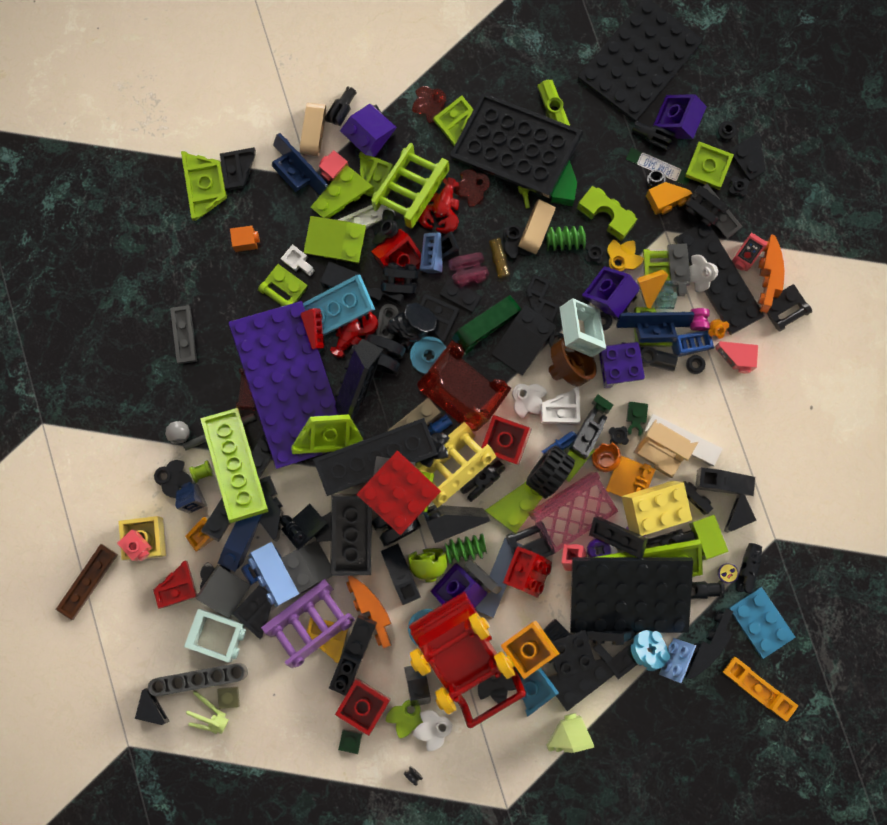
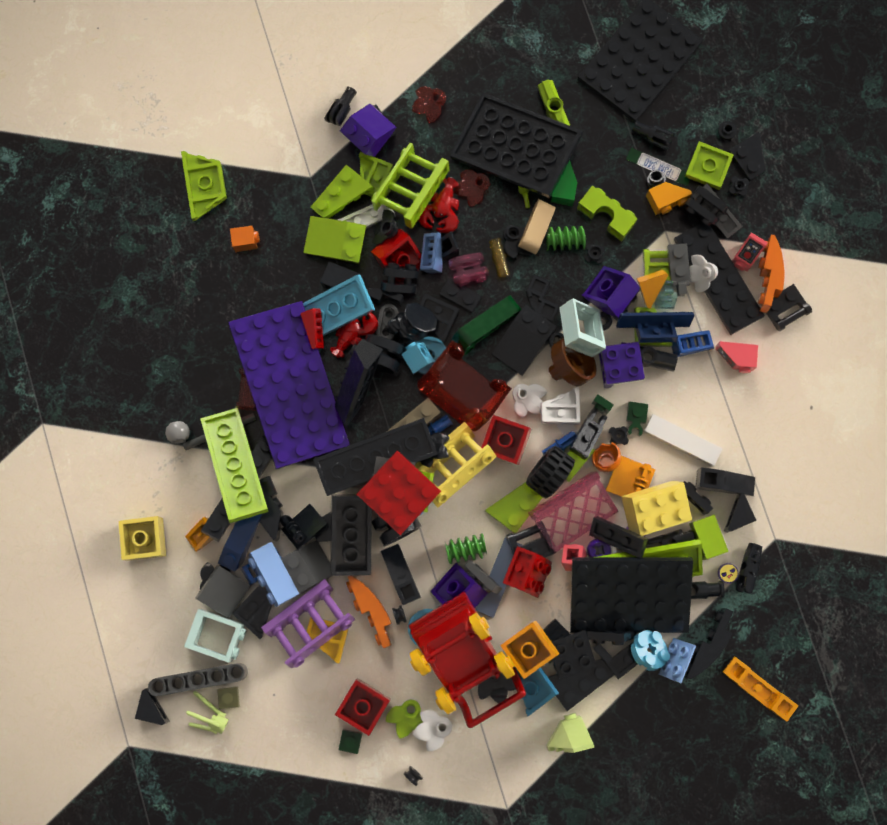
reddish brown tile [55,544,118,620] -> none
coral brick [117,530,152,562] -> none
red wing [153,561,197,609] -> none
black plate [154,460,193,498] -> none
dark grey plate [170,305,197,364] -> none
dark blue slope [175,482,207,514] -> none
lime bush [189,460,214,483] -> none
black wing [220,147,256,191] -> none
lime plate [258,264,308,306] -> none
dark blue bracket [271,133,328,196] -> none
white plate [281,244,315,276] -> none
lime wing [291,414,364,454] -> none
tan beam [300,103,326,156] -> none
coral brick [319,150,349,182] -> none
black slope [329,615,377,696] -> none
black slope [404,666,431,707] -> none
lime cylinder [408,548,448,582] -> none
black slope [423,505,490,543] -> none
lime wing [433,96,473,146] -> none
black hinge [460,460,505,502] -> none
yellow plate [607,240,644,272] -> none
tan piece [633,419,698,478] -> none
dark purple slope [653,94,707,139] -> none
black plate [686,355,706,374] -> none
dark pink wheel [690,308,710,331] -> none
light orange plate [708,319,729,339] -> none
dark azure plate [728,587,796,659] -> none
none -> black bush [392,605,407,625]
none -> medium azure brick [401,342,435,374]

